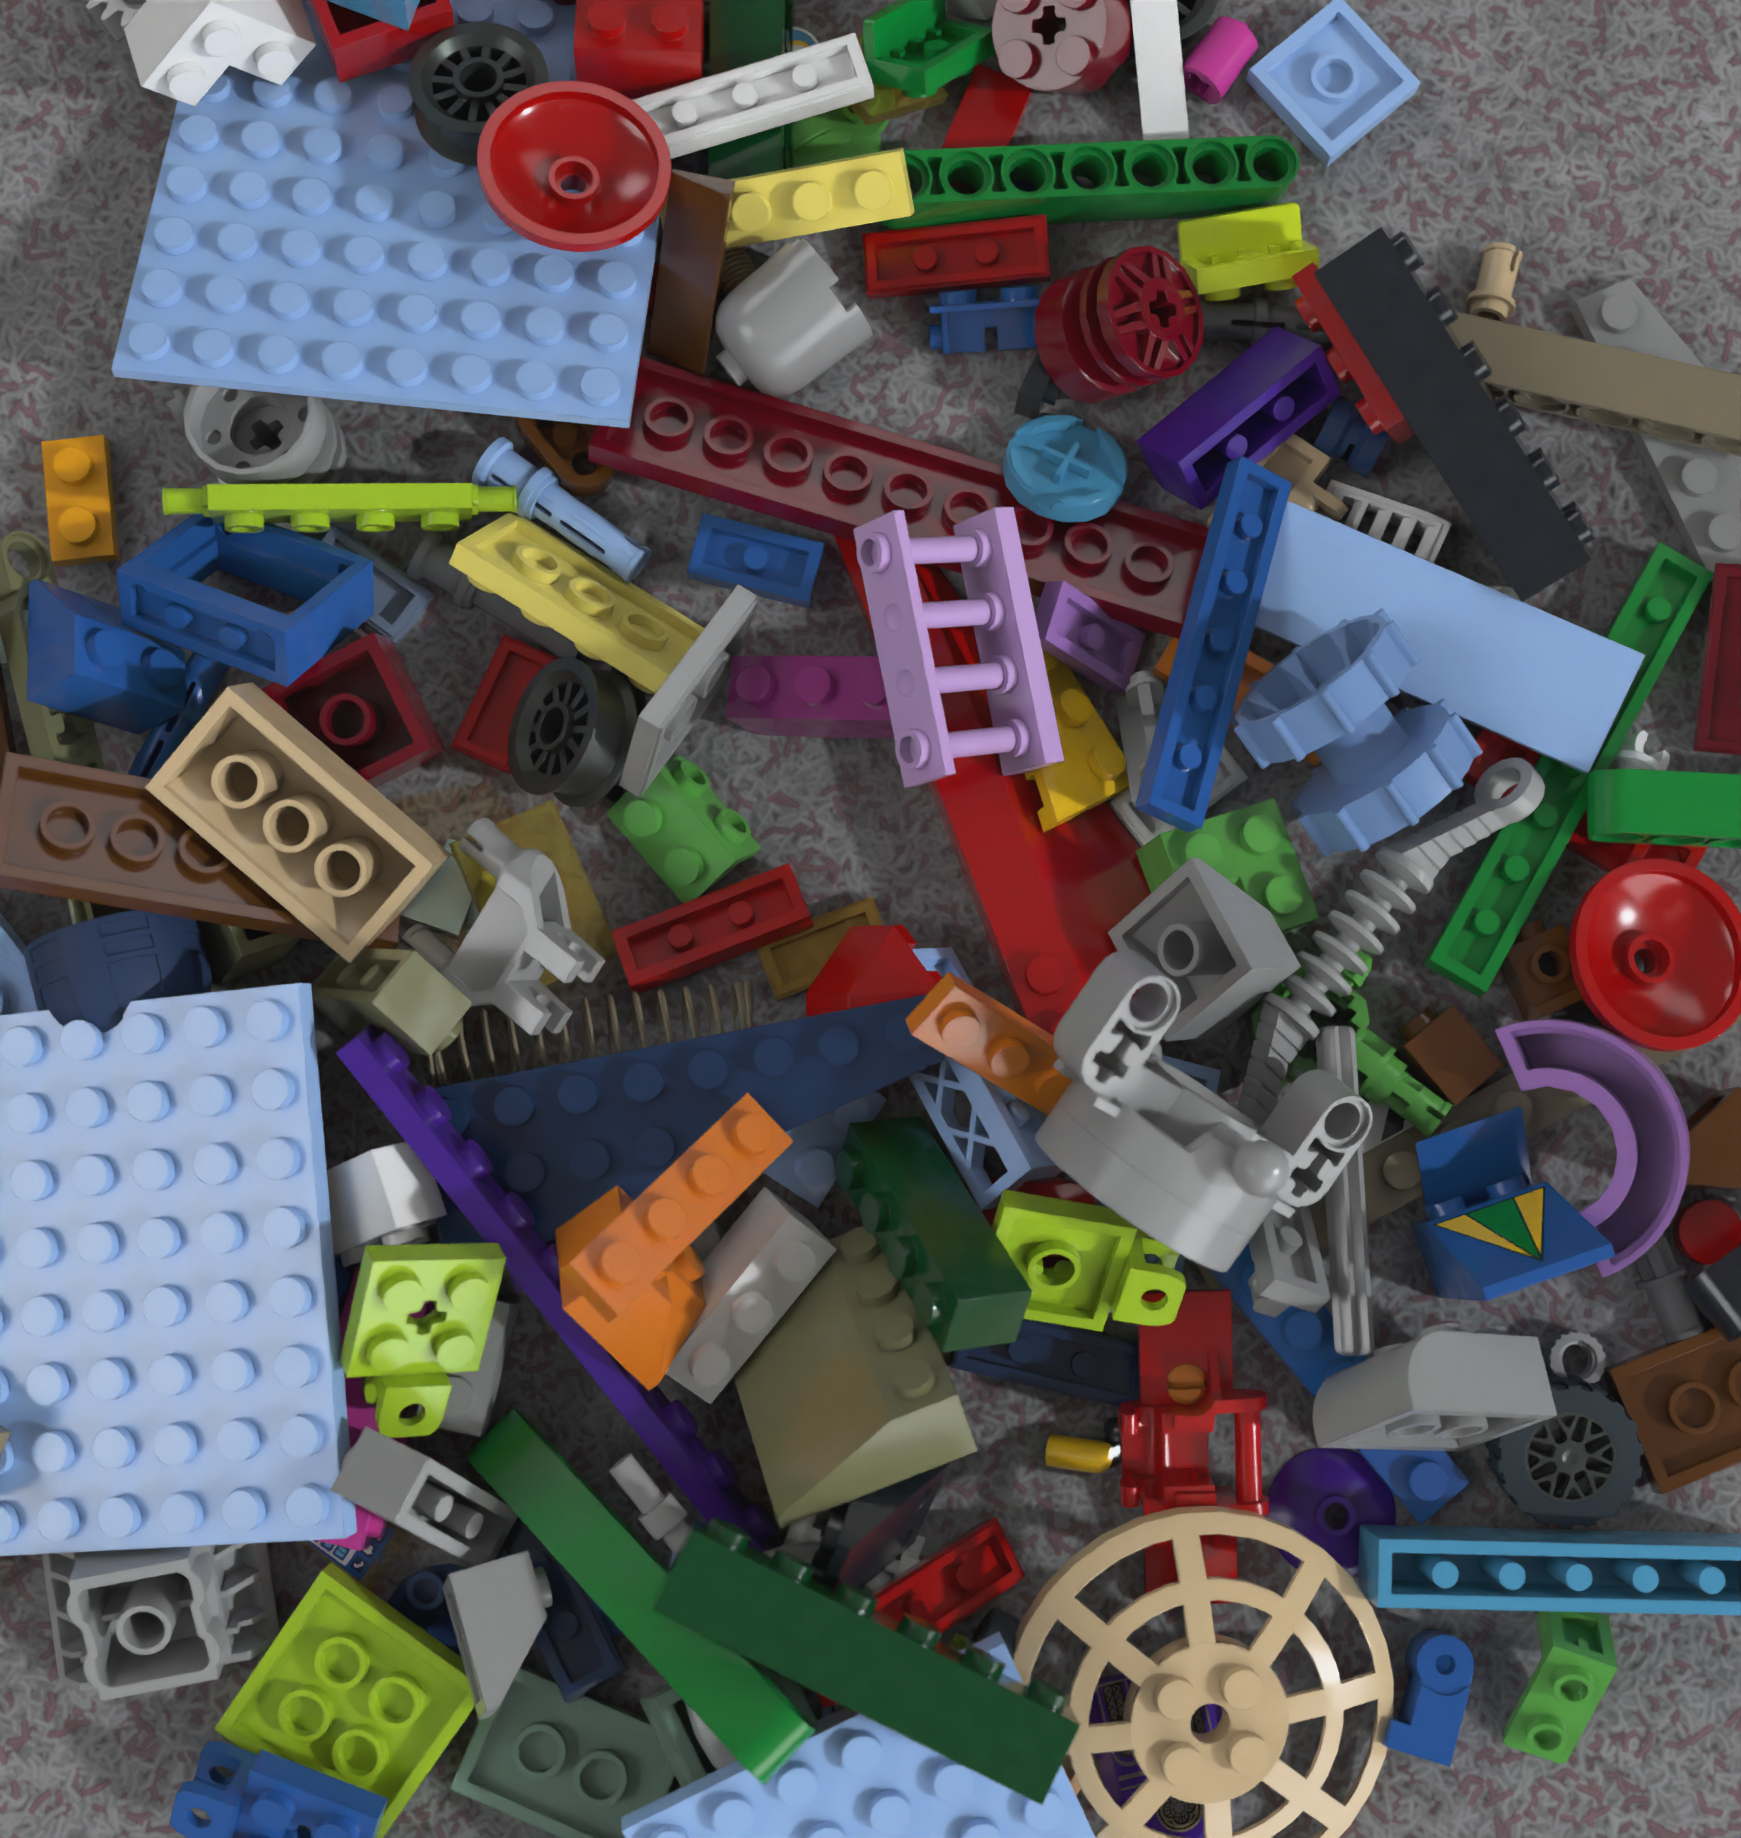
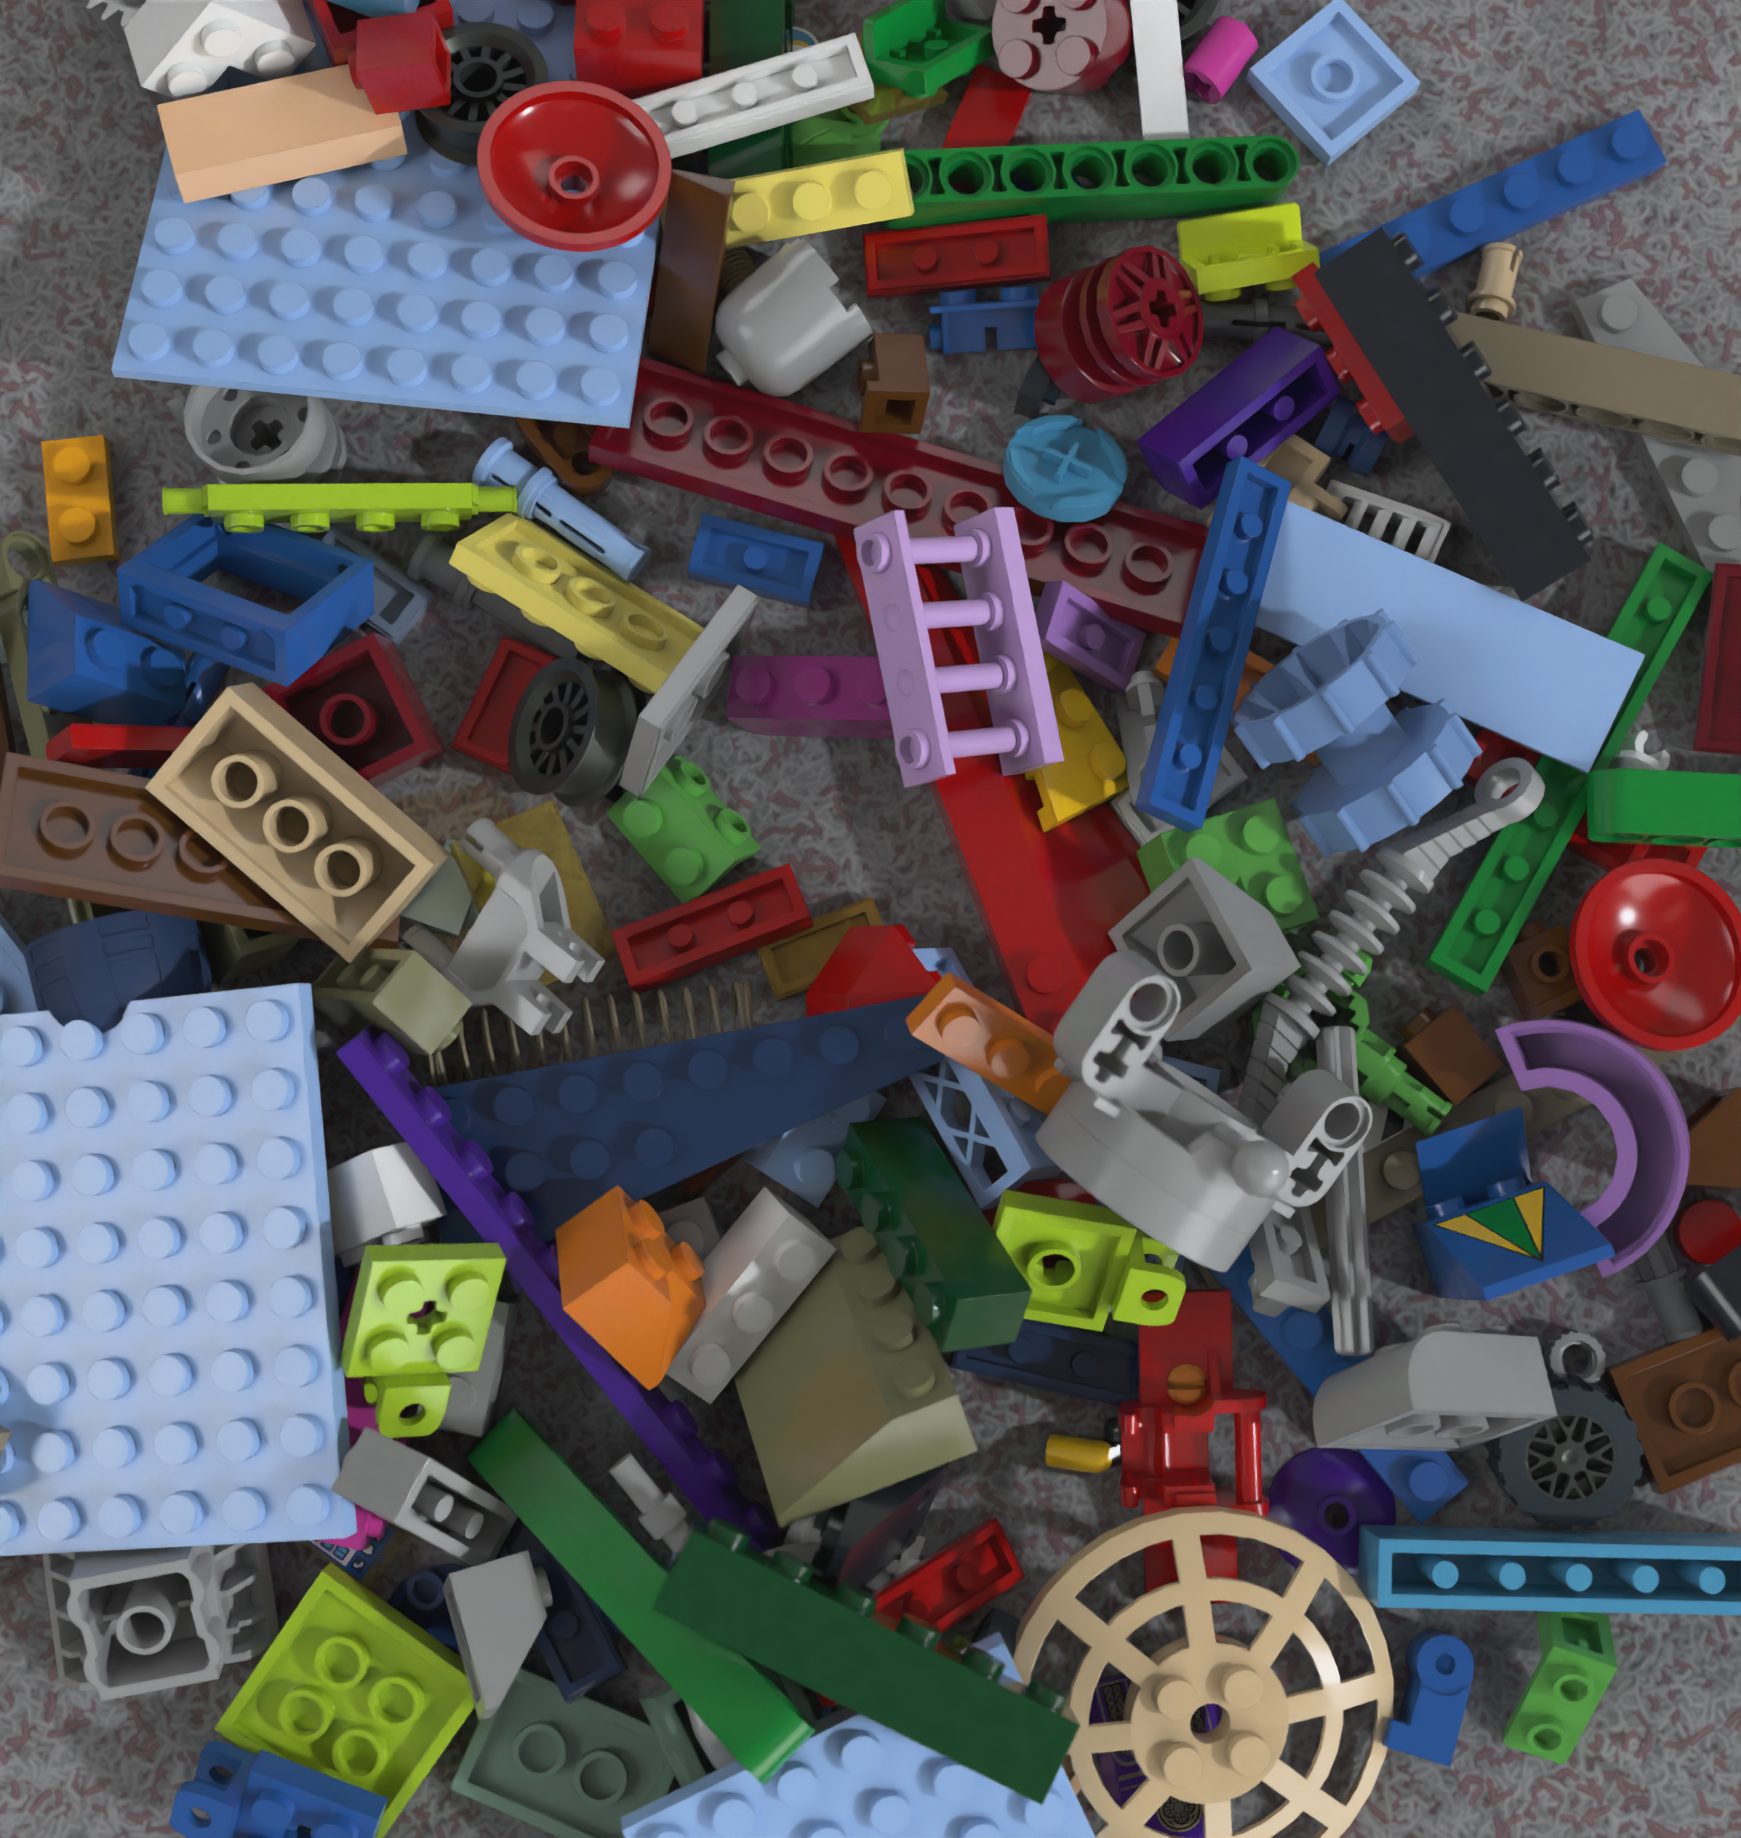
orange plate [560,1092,794,1323] -> none
none -> red tile [45,723,194,769]
none -> light nougat piece [157,64,408,204]
none -> red brick [348,10,451,115]
none -> reddish brown brick [857,333,930,434]
none -> blue plate [1319,109,1667,279]

